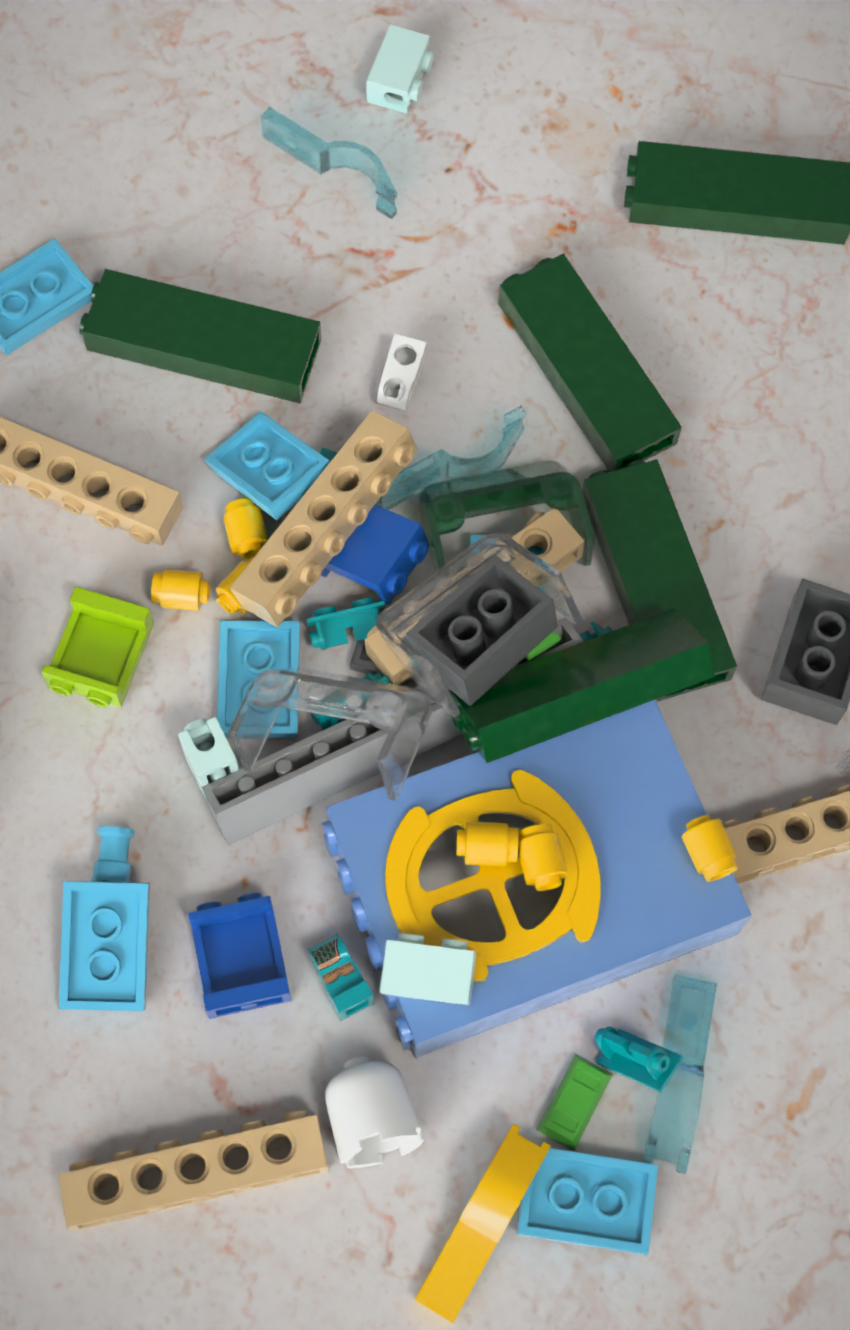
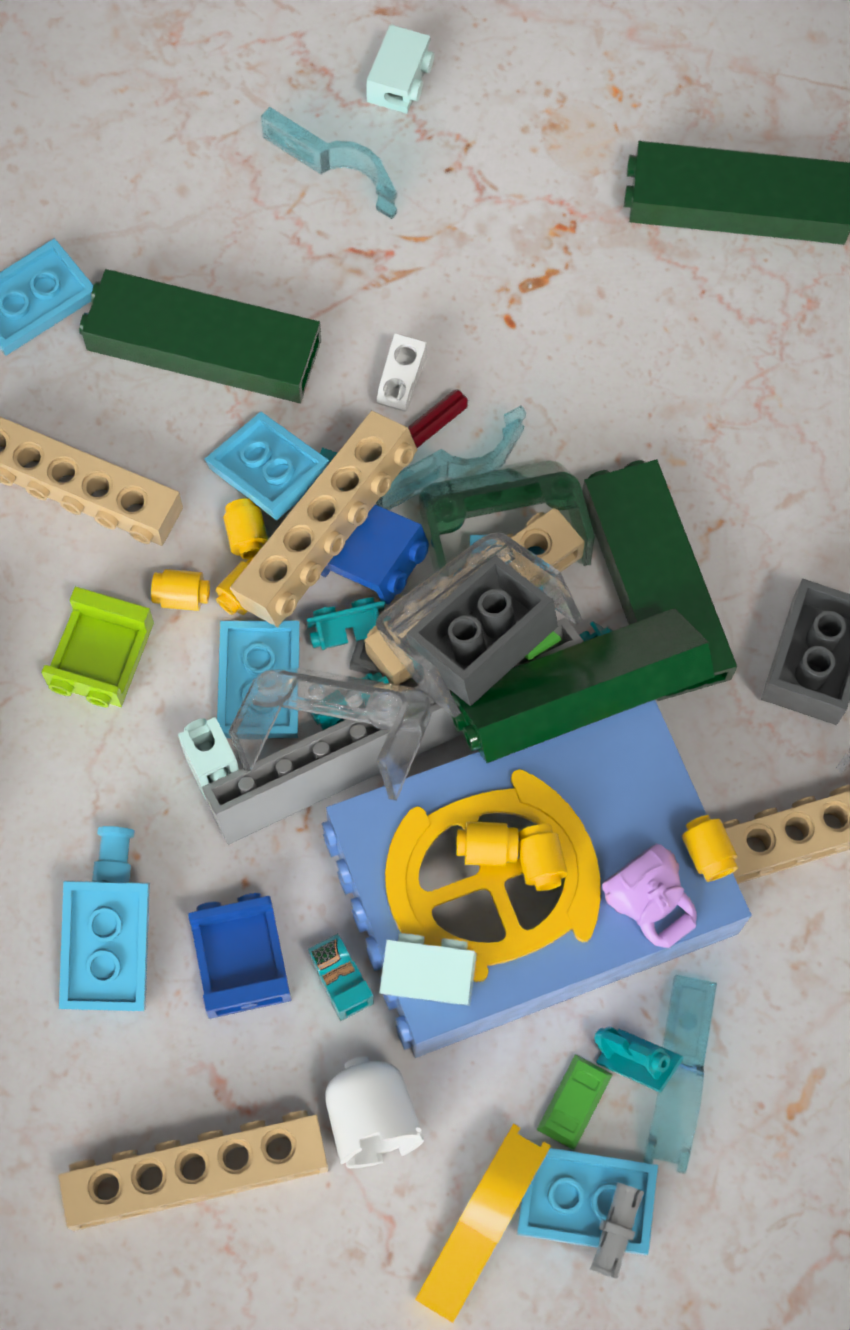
dark green brick [498,253,682,472] -> none
none -> dark red axle [408,389,468,448]
none -> light grey pin [590,1183,644,1279]
none -> lavender piece [602,844,697,948]

